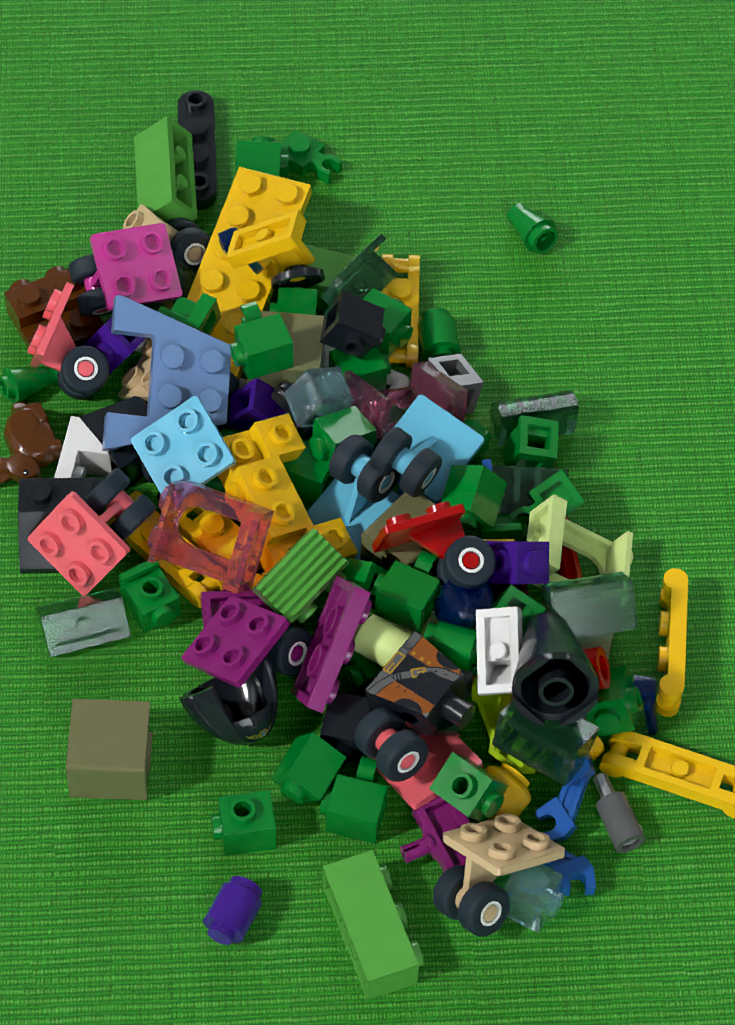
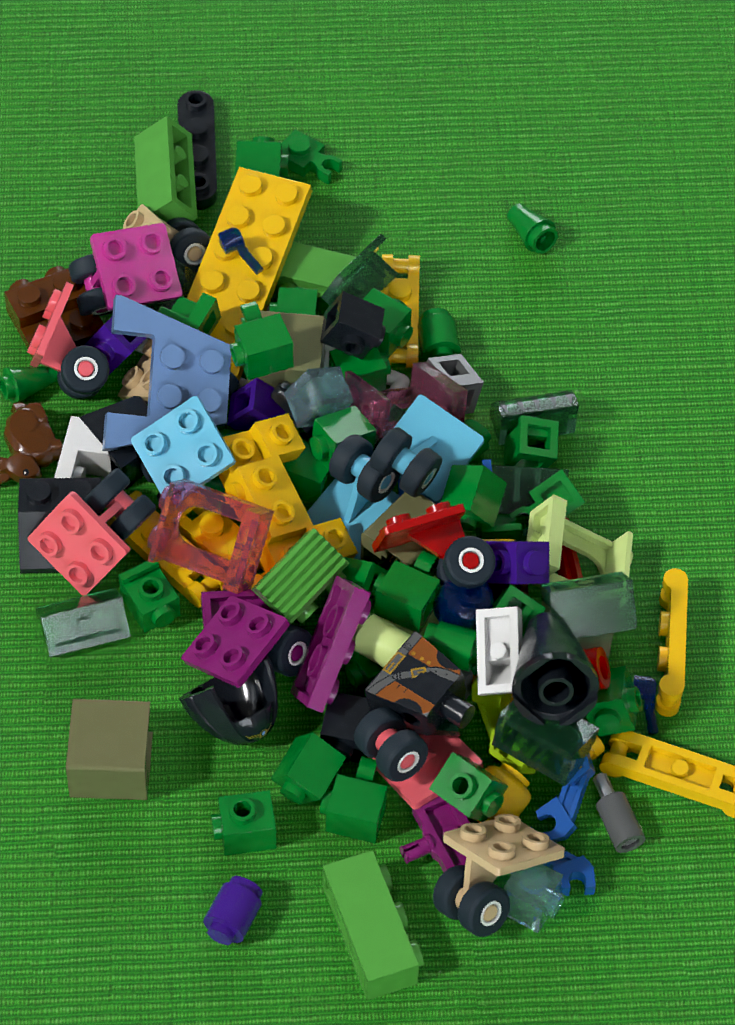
yellow piece [226,210,325,291] -> none

